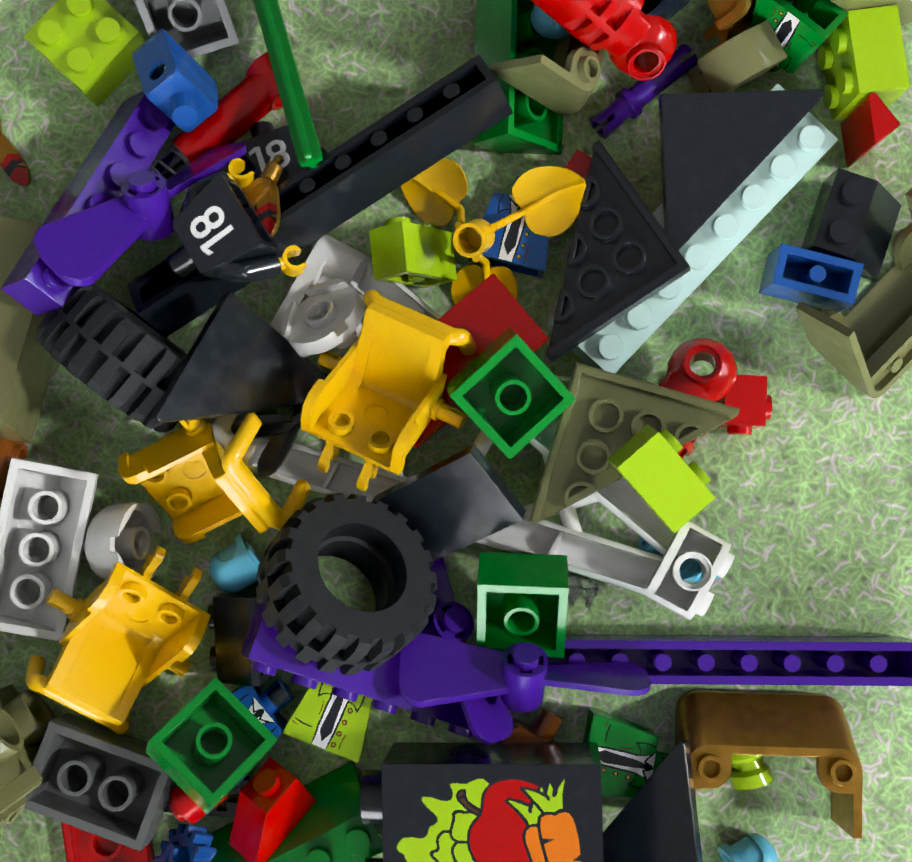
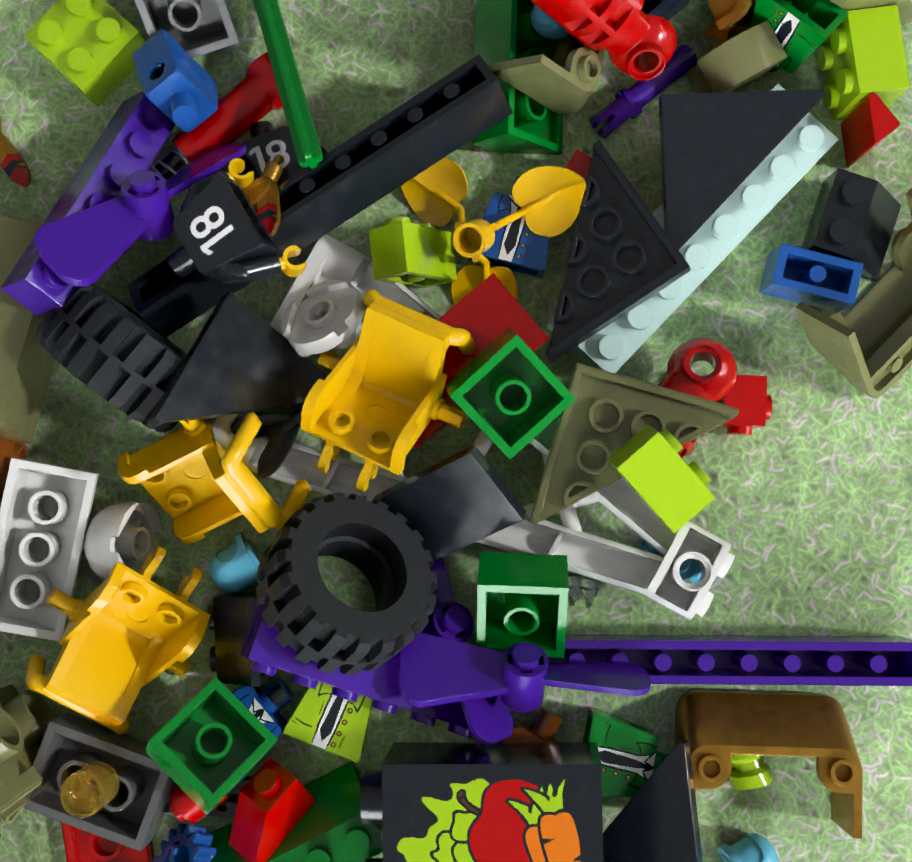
none -> clear yellow wheel [60,762,119,818]

